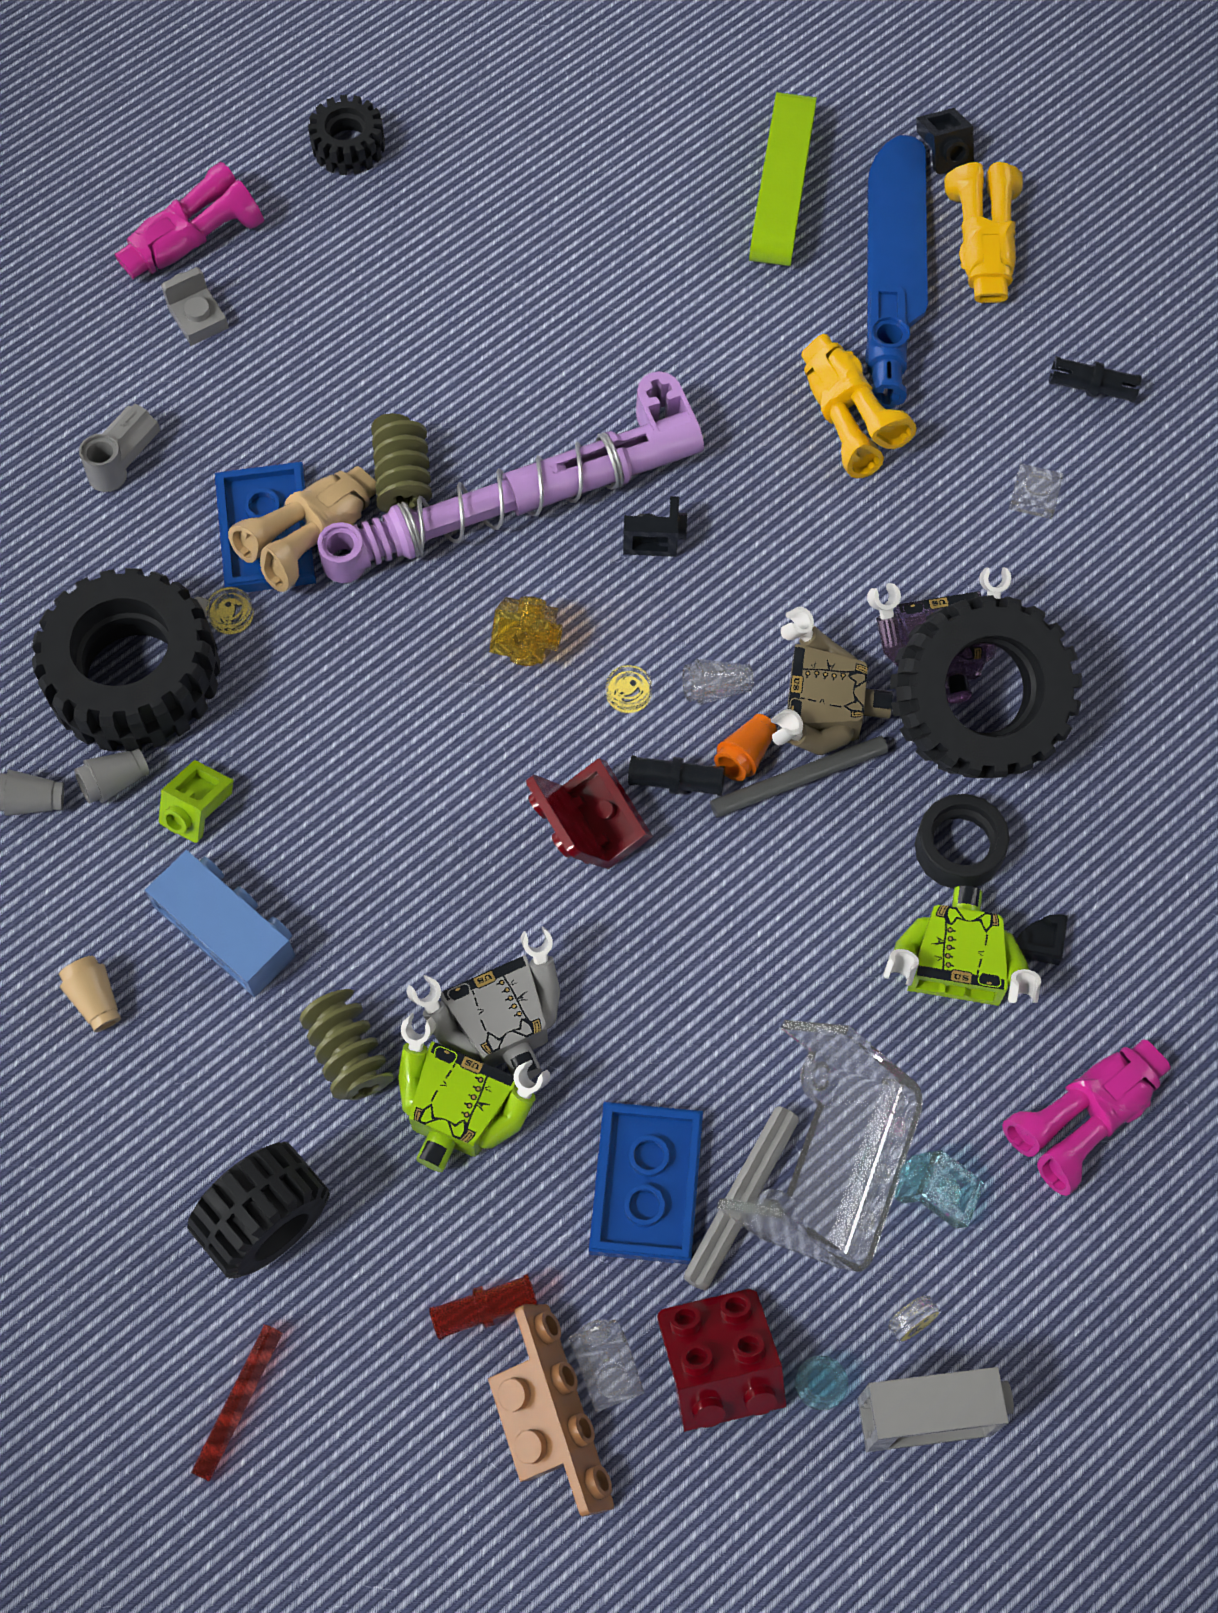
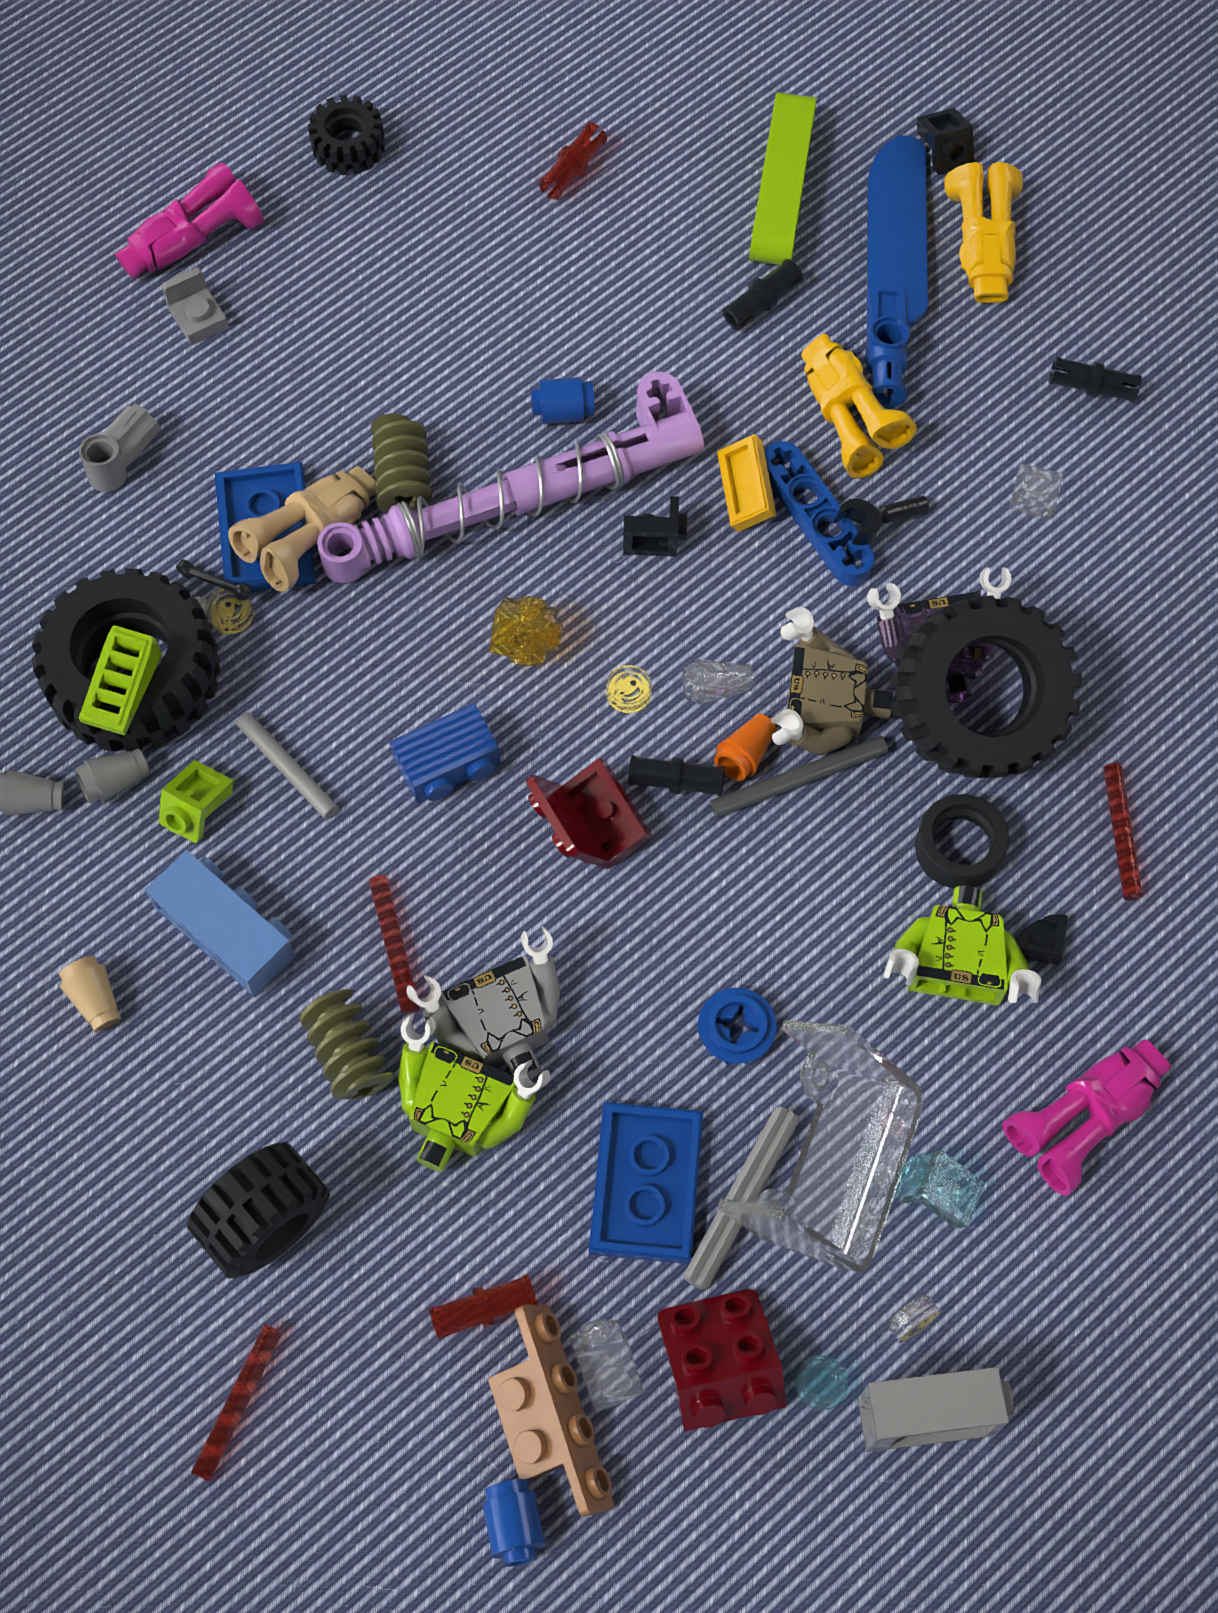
none -> lime slope [79,625,162,736]
none -> black hinge [176,559,251,601]
none -> light grey bar [236,712,339,820]
none -> clear red bar [369,875,420,1015]
none -> blue brick [389,703,501,803]
none -> blue brick [483,1479,546,1567]
none -> blue brick [531,377,594,424]
none -> clear red pin [538,122,607,200]
none -> blue gear [698,988,777,1065]
none -> yellow tile [717,434,776,532]
none -> black pin [722,259,803,331]
none -> blue beam [764,441,874,586]
none -> black piece [834,496,929,545]
none -> clear red bar [1103,763,1143,901]

